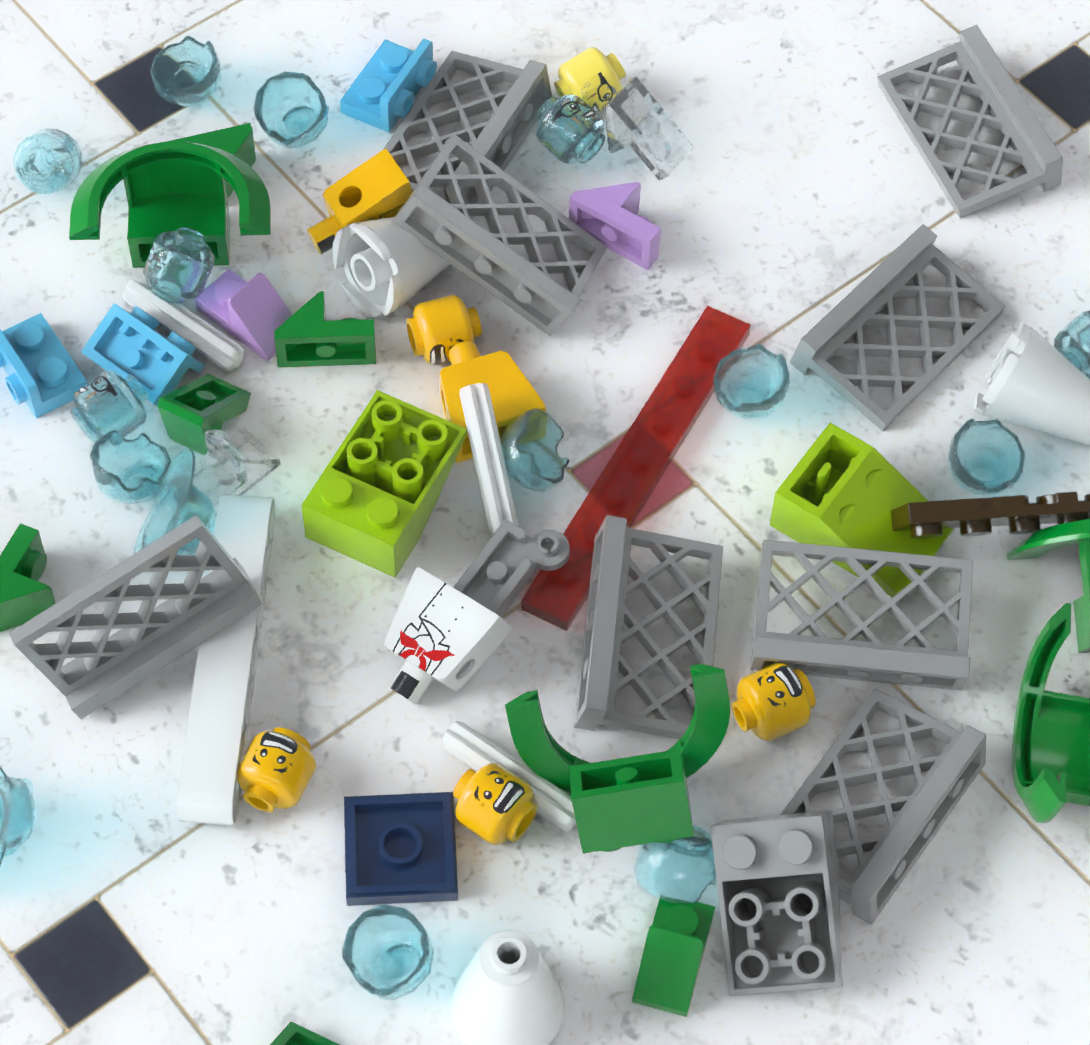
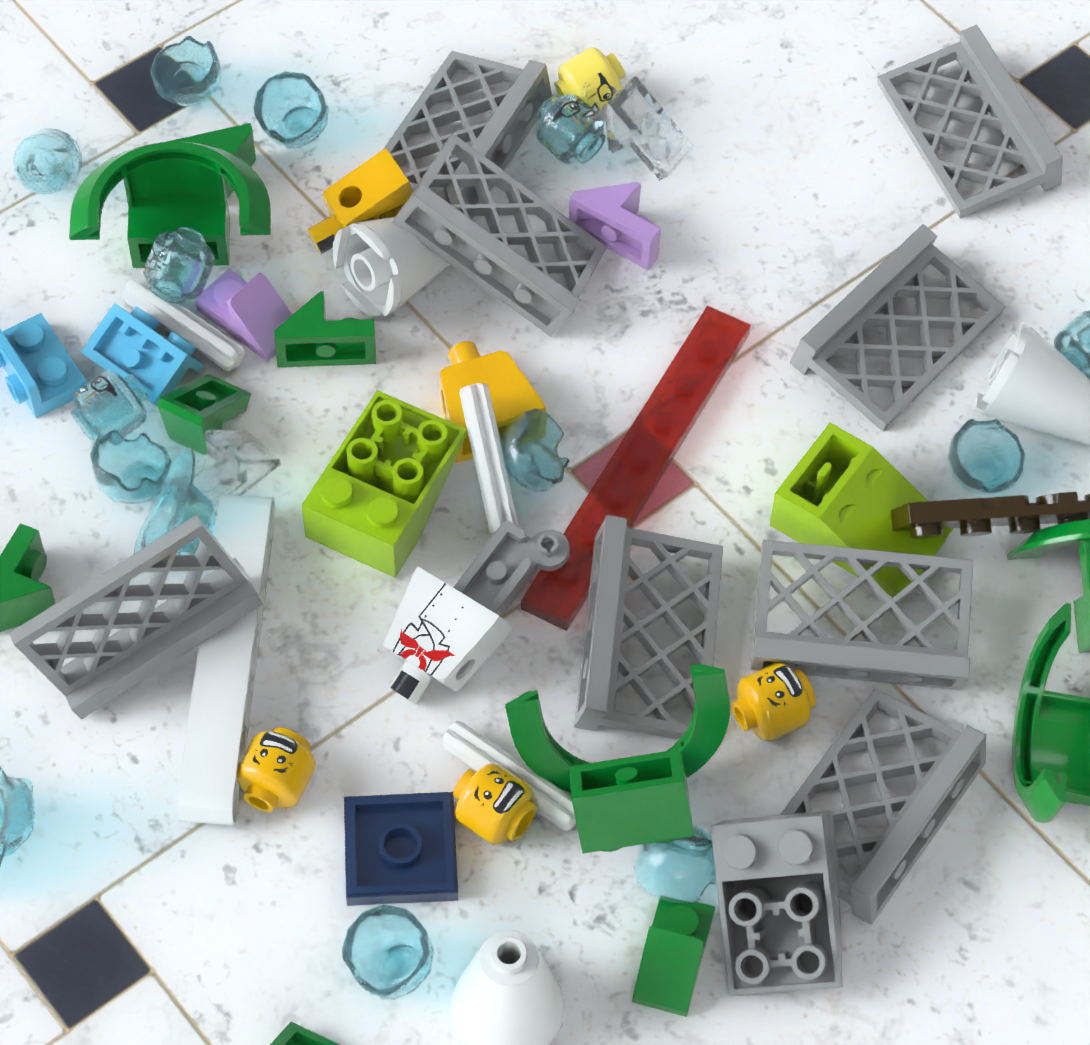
medium azure bracket [340,39,437,133] -> none
yellow head [406,295,482,364] -> none
clear light blue hair [713,344,790,419] -> none

